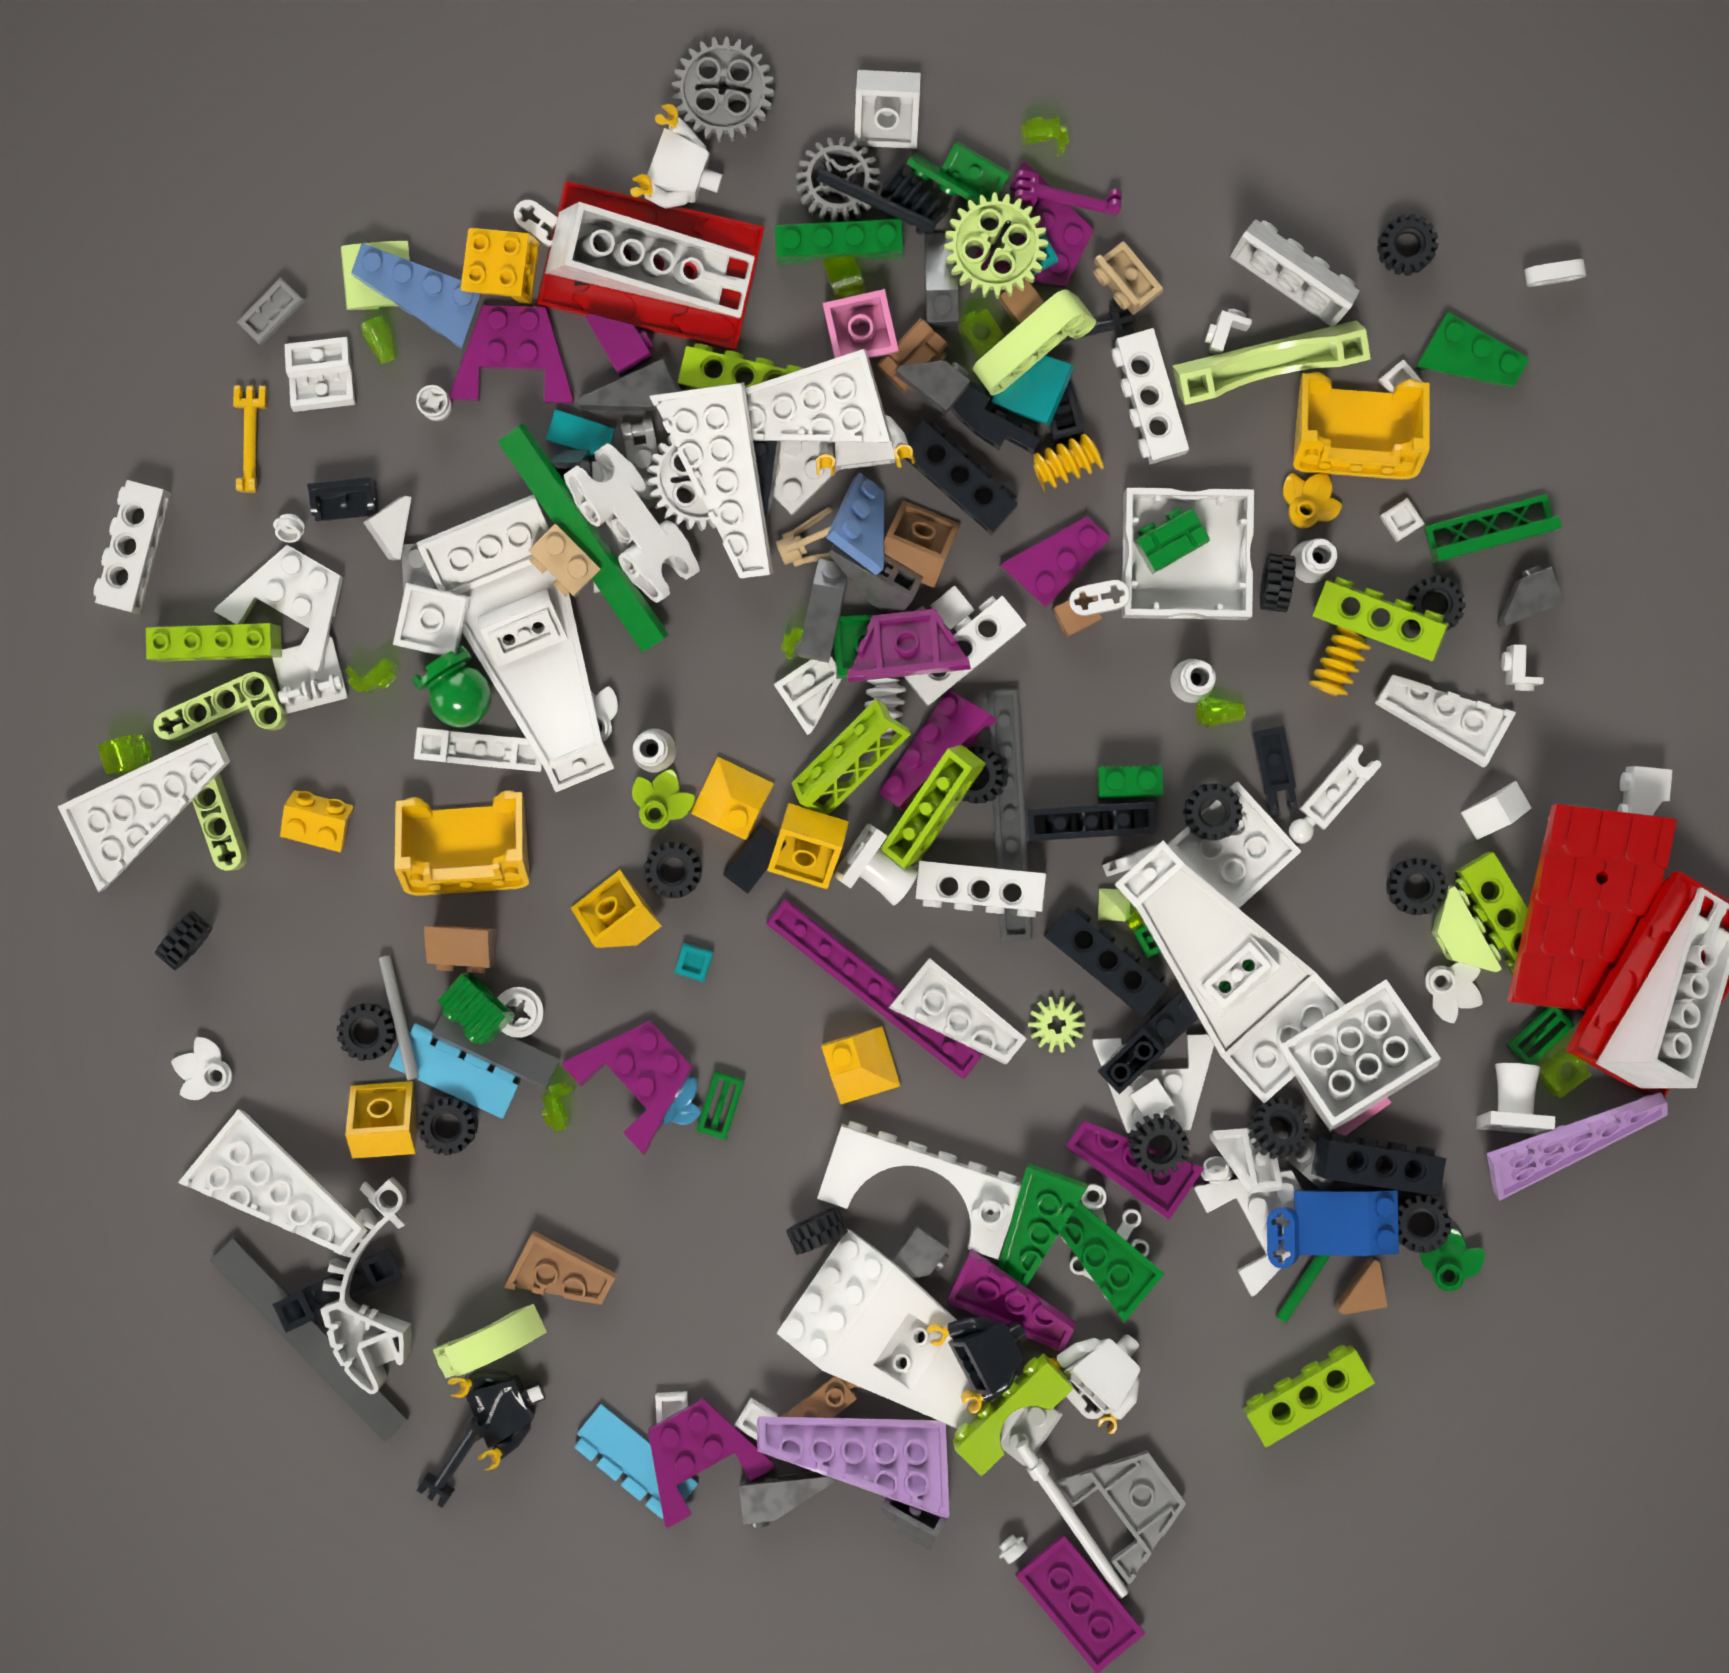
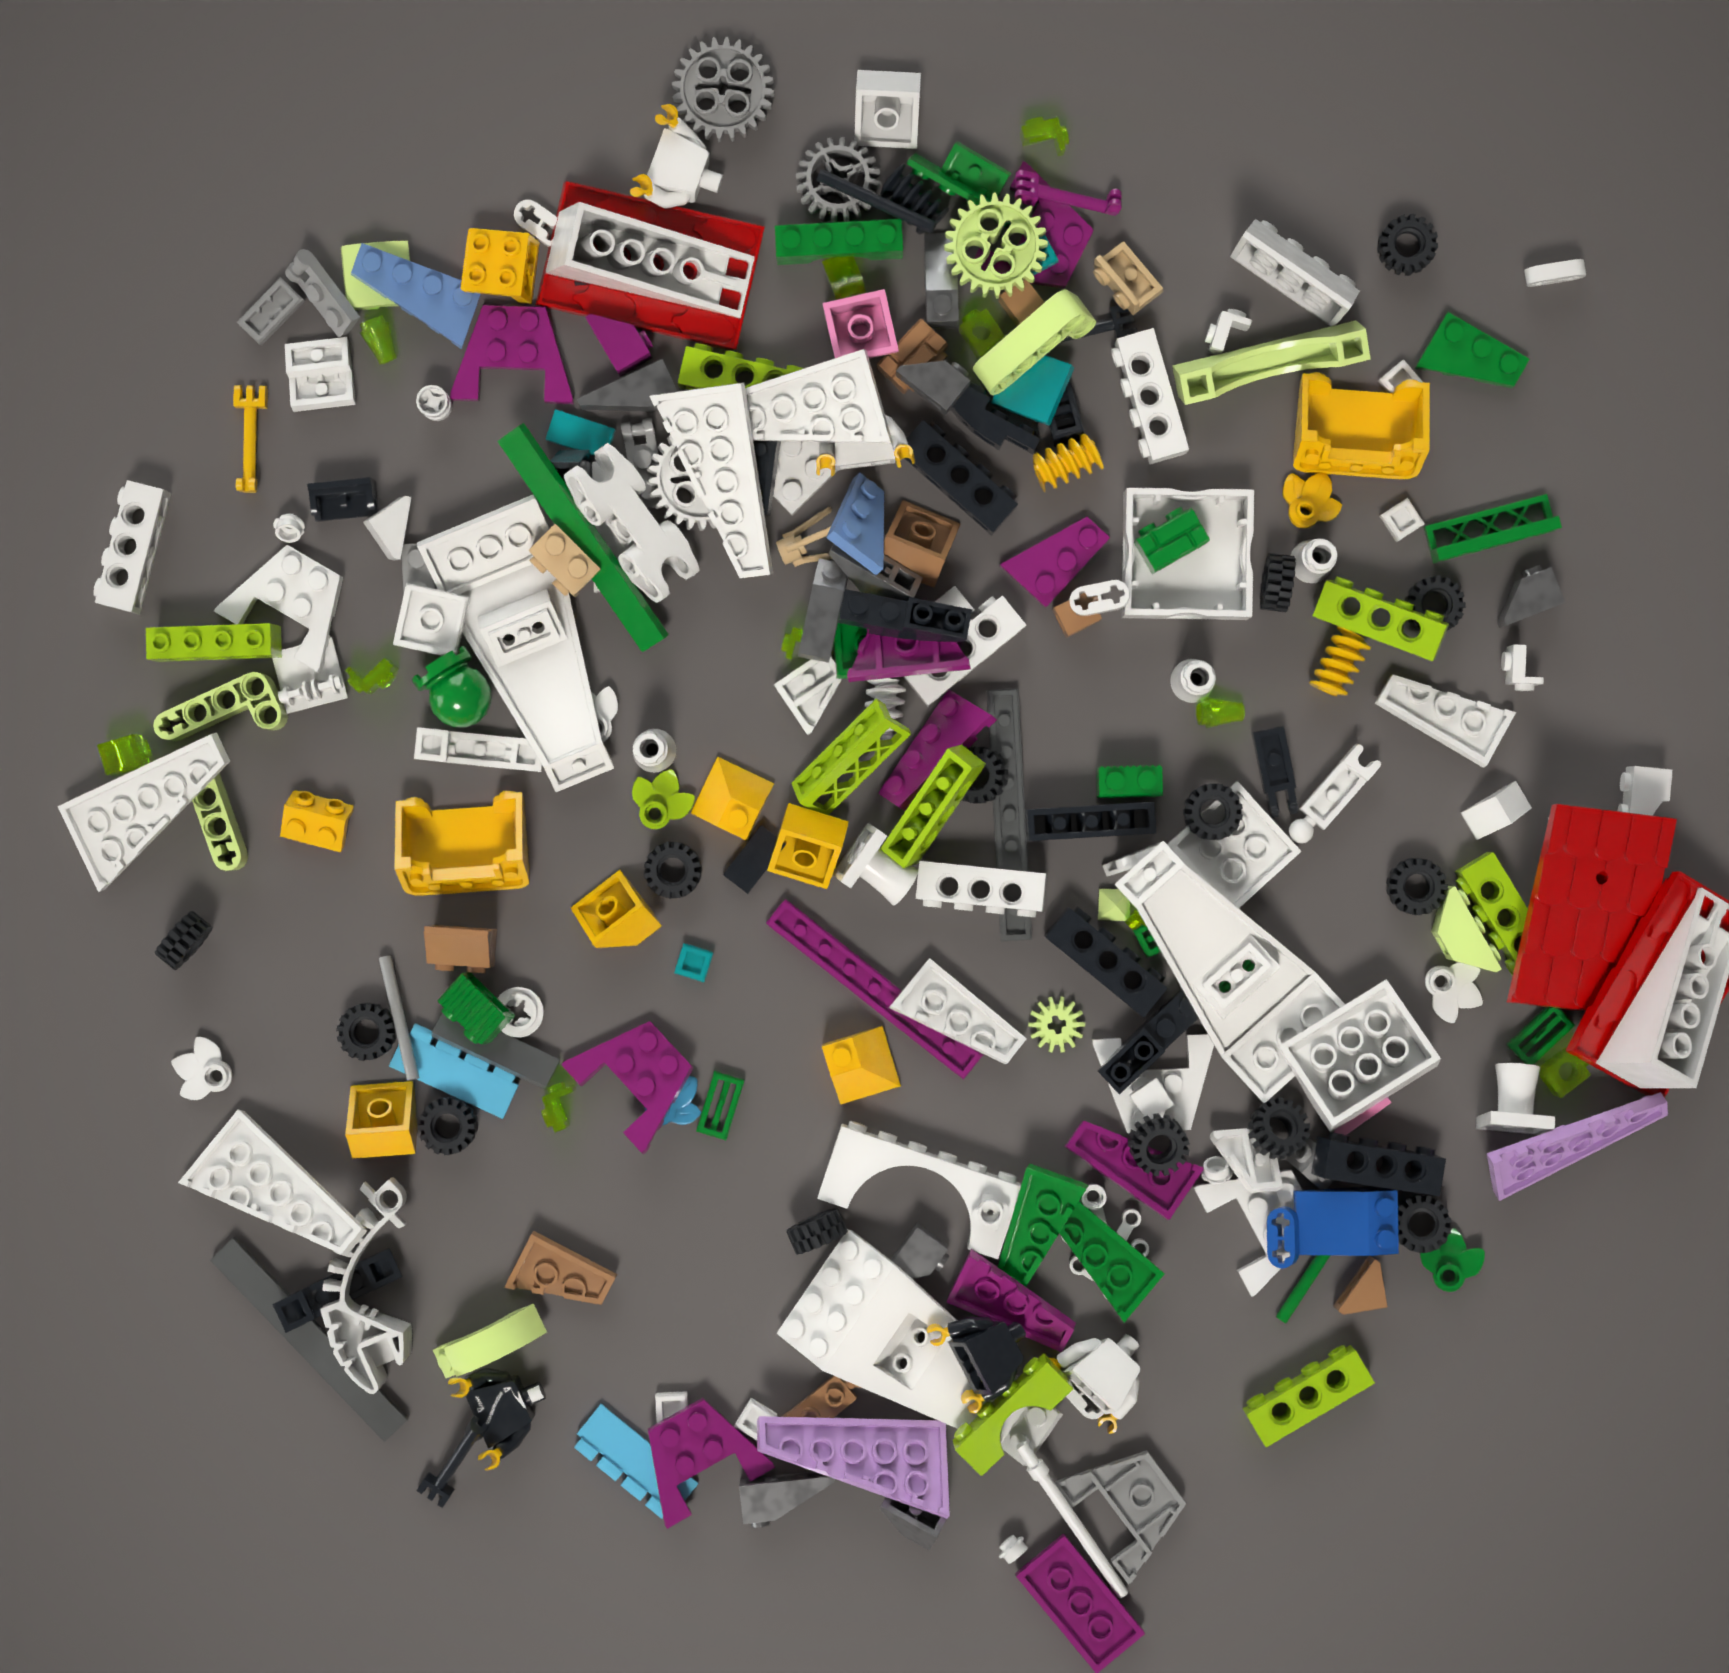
none -> light grey plate [285,249,360,338]
none -> black slope [838,589,972,642]

